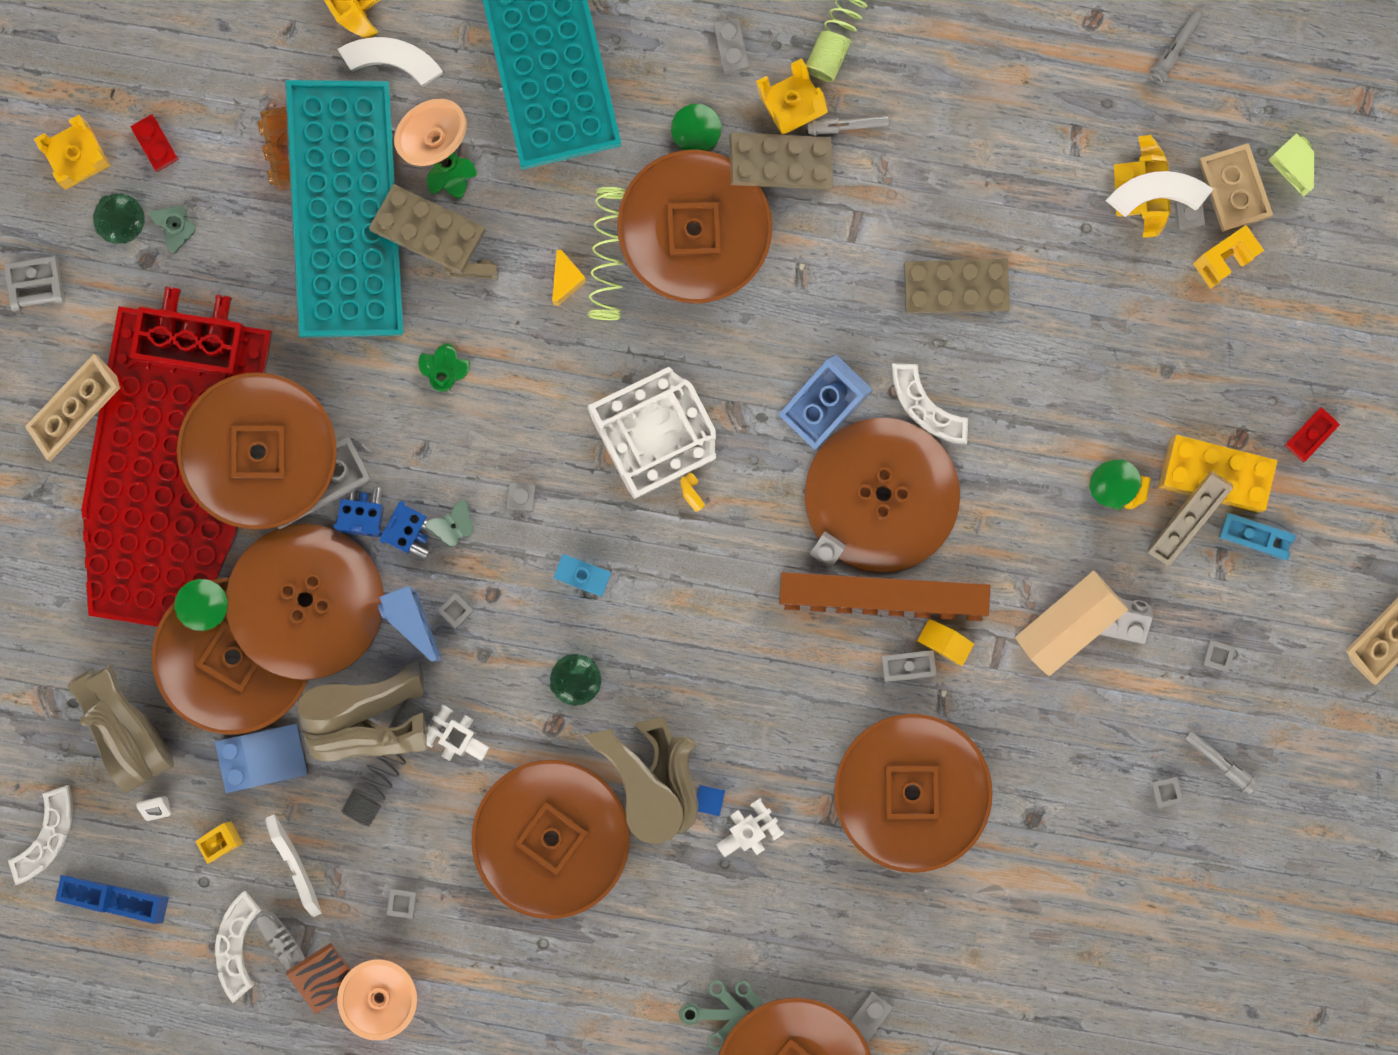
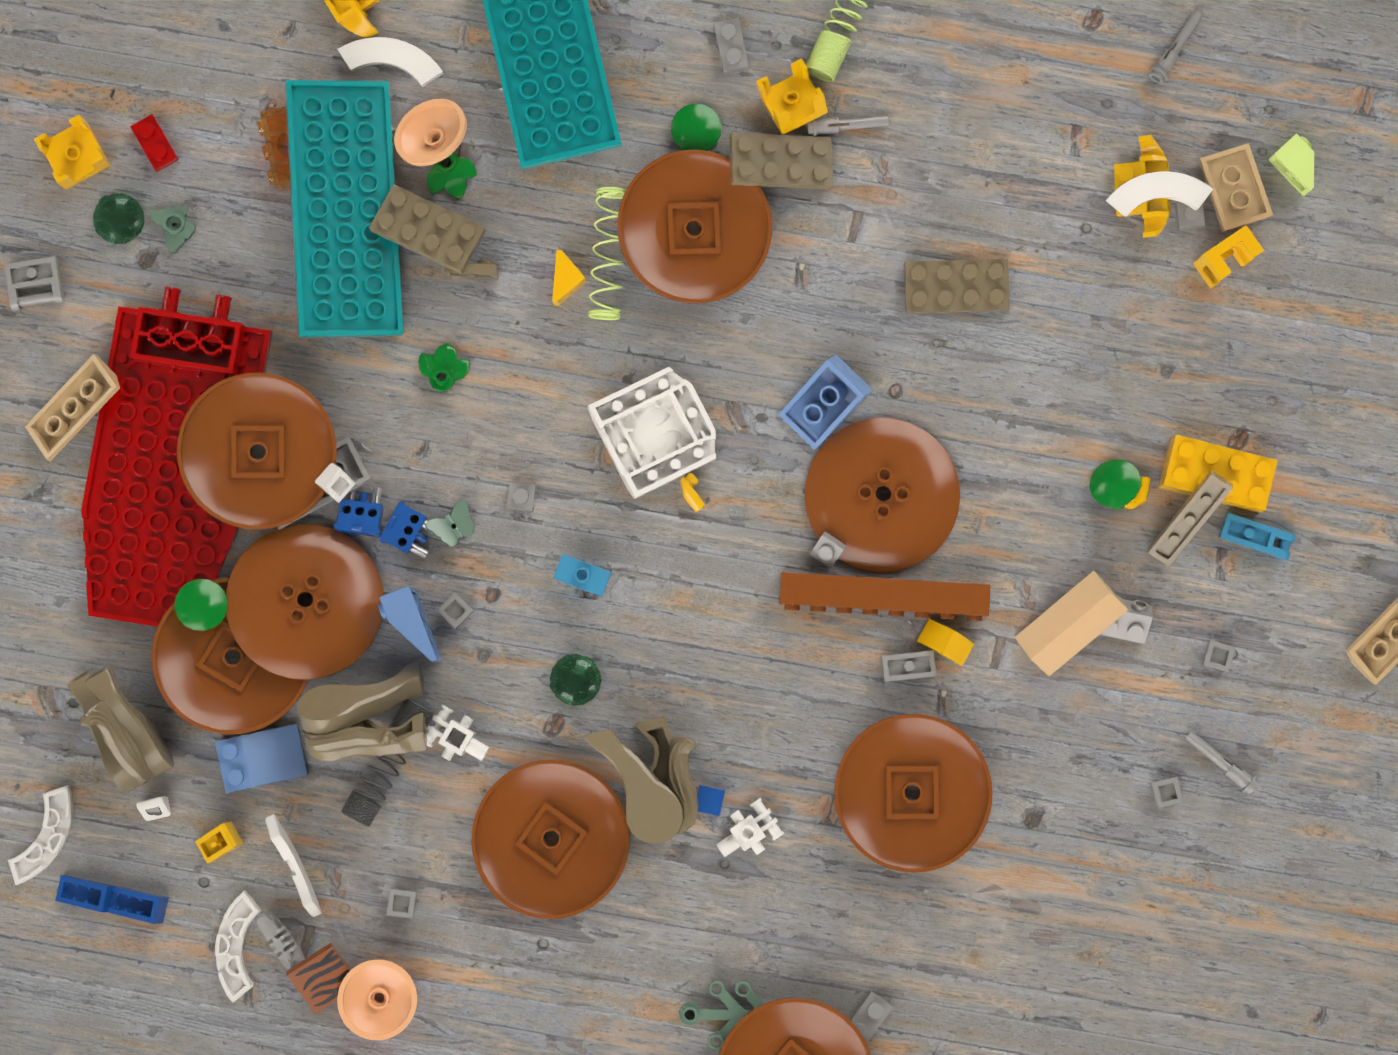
white tile [892,363,968,444] -> none
red plate [1284,407,1340,463] -> none
none -> white slope [315,463,356,503]

